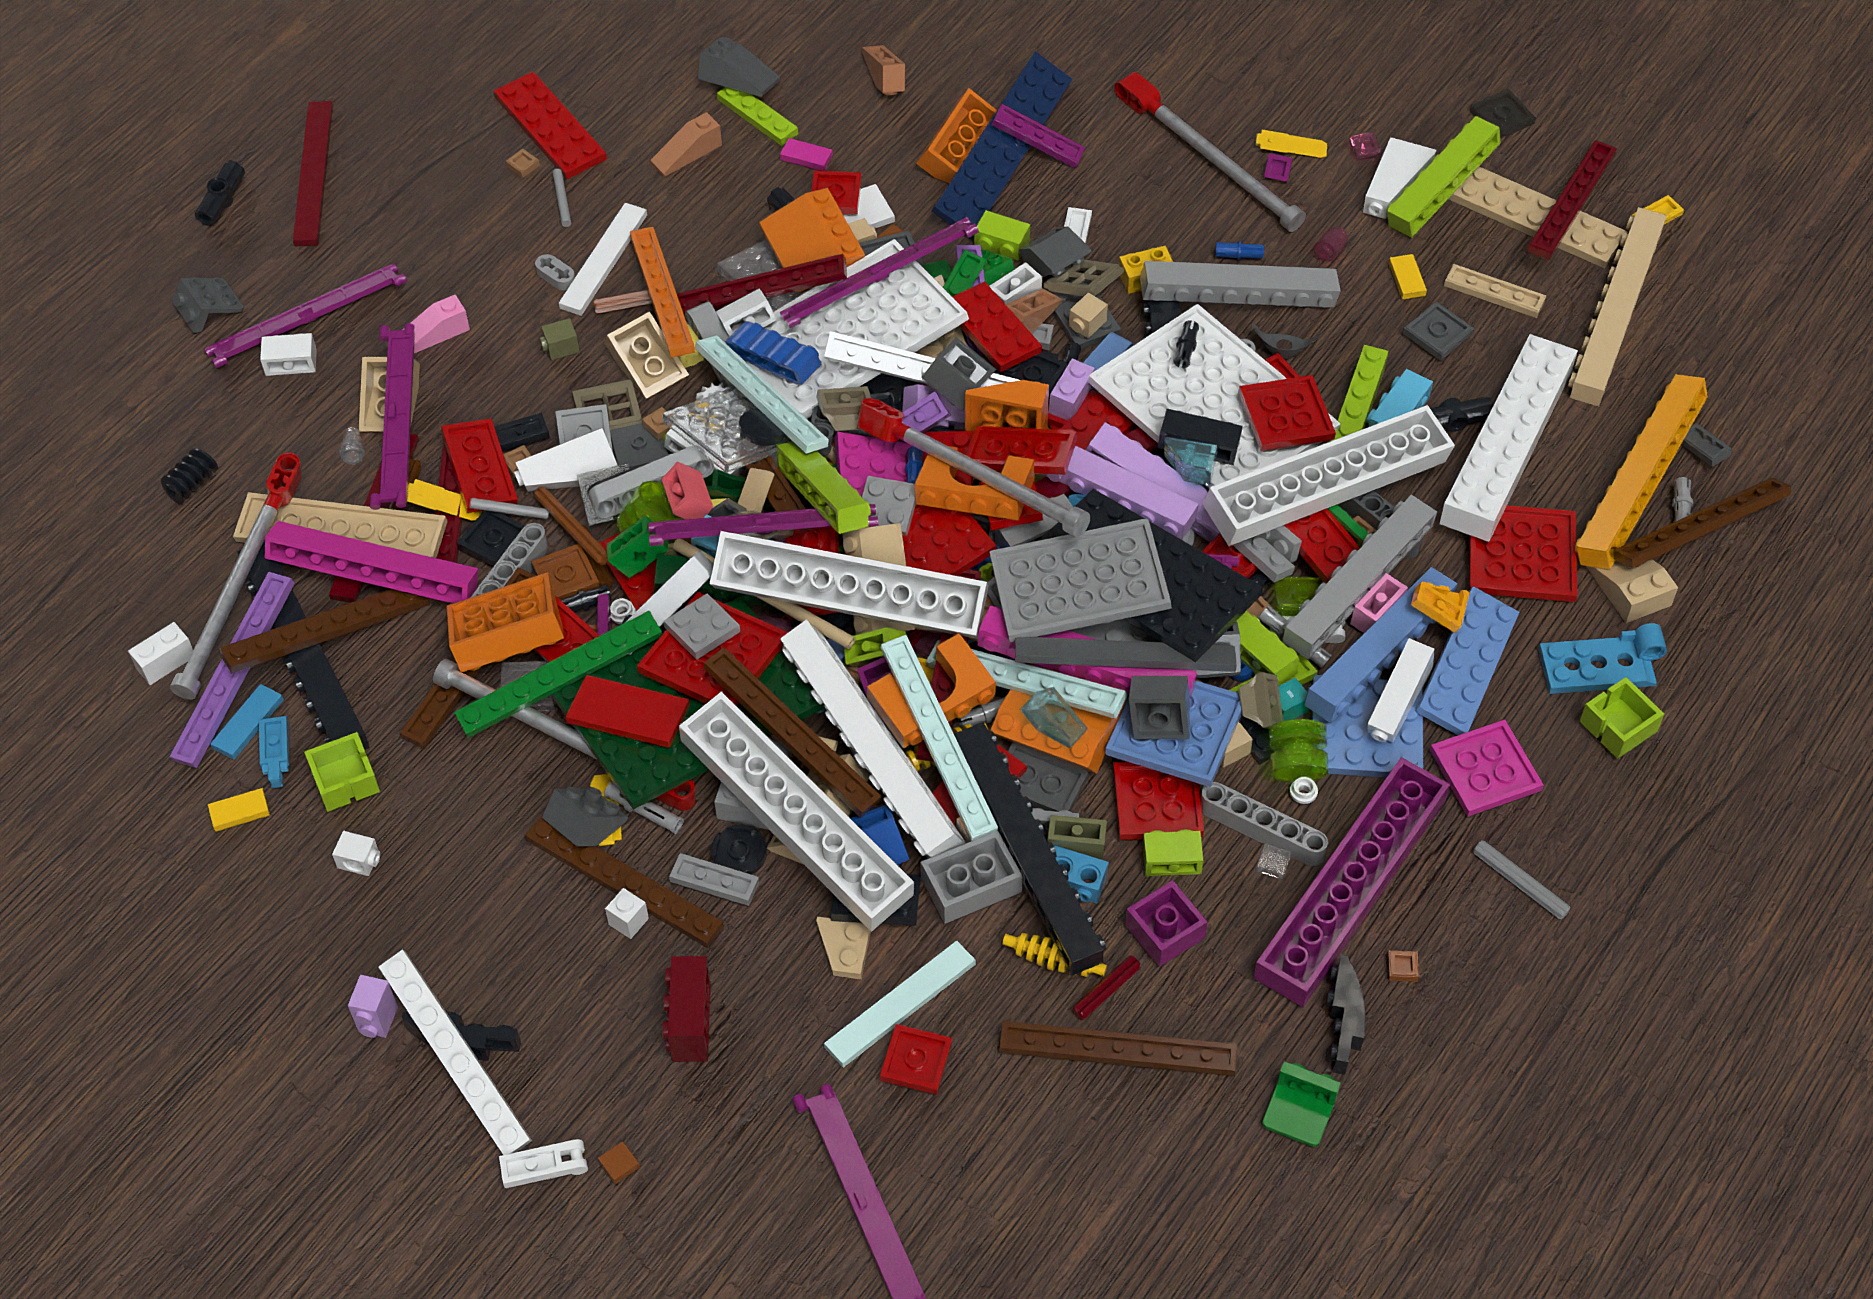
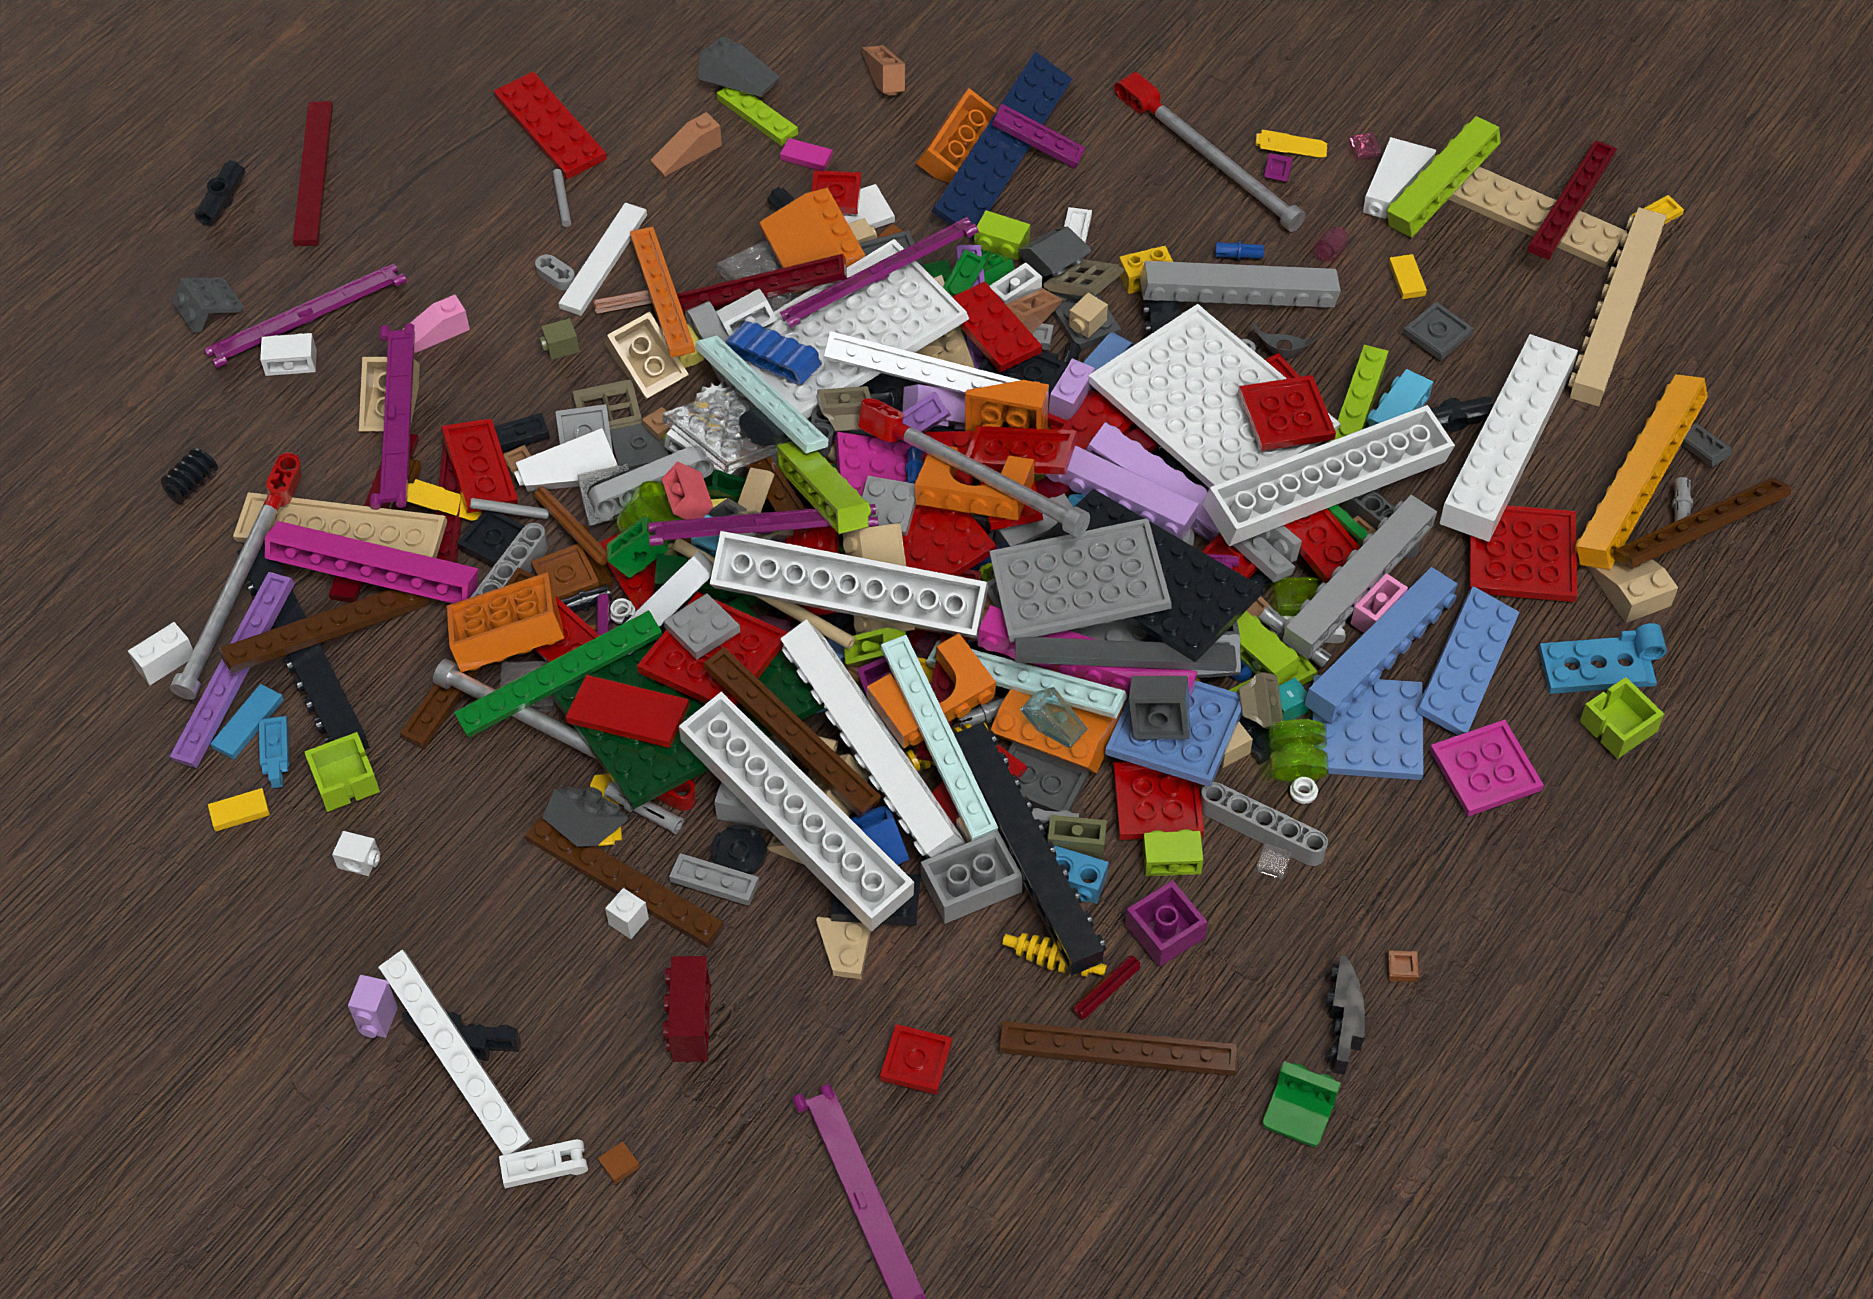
clear cone [339,427,365,464] -> none
medium nougat tile [506,149,540,178] -> none
light aqua tile [824,941,976,1068] -> none
dark grey slope [921,337,996,410] -> none
black brick [1157,409,1243,466] -> none
clear light blue slope [1164,437,1217,486] -> none
black pin [1174,320,1199,368] -> none
magenta brick [1254,757,1450,1008] -> none
white slope [1368,638,1434,743] -> none
light orange wing [1411,581,1470,633] -> none
tan tile [1444,264,1546,318] -> none
clear smoke tile [1469,89,1536,139] -> none
light grey axle [1474,840,1570,919] -> none

